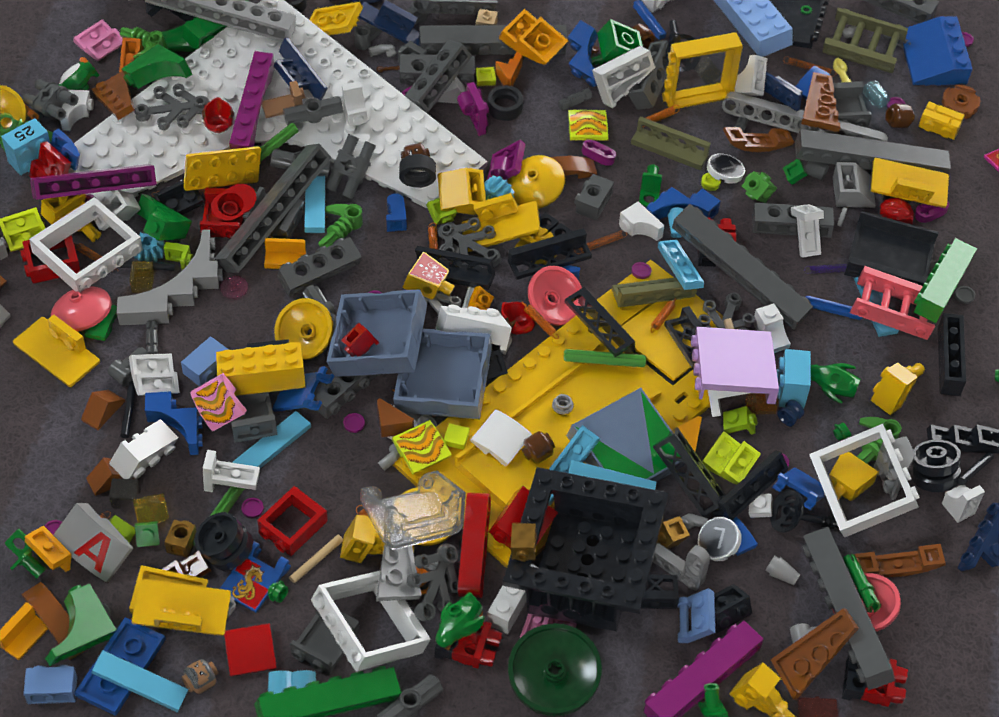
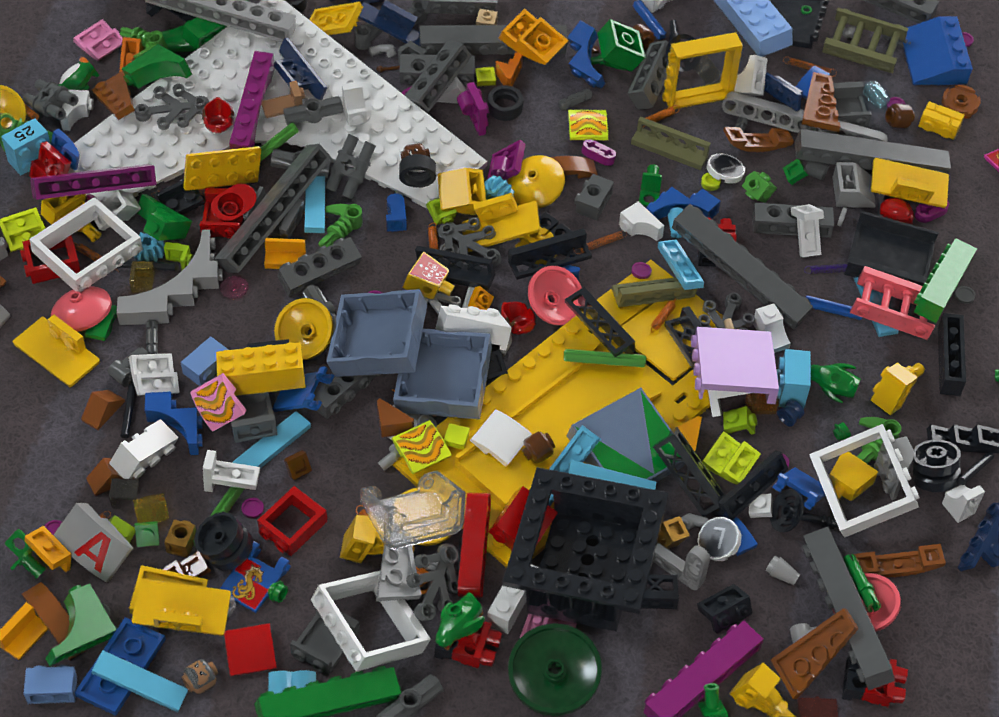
tan bar [289,535,343,584] -> none
red brick [341,323,380,357] -> none
magenta piece [343,413,365,433] -> none
pearl gold brick [511,523,536,561] -> none
orange piece [521,301,559,339] -> none
light grey plate [552,394,574,415] -> none
white wedge [592,46,655,108] -> none
medium blue plate [677,588,715,643] -> none
light yellow piece [833,58,851,82] -> none
none -> reddish brown tile [284,450,312,480]

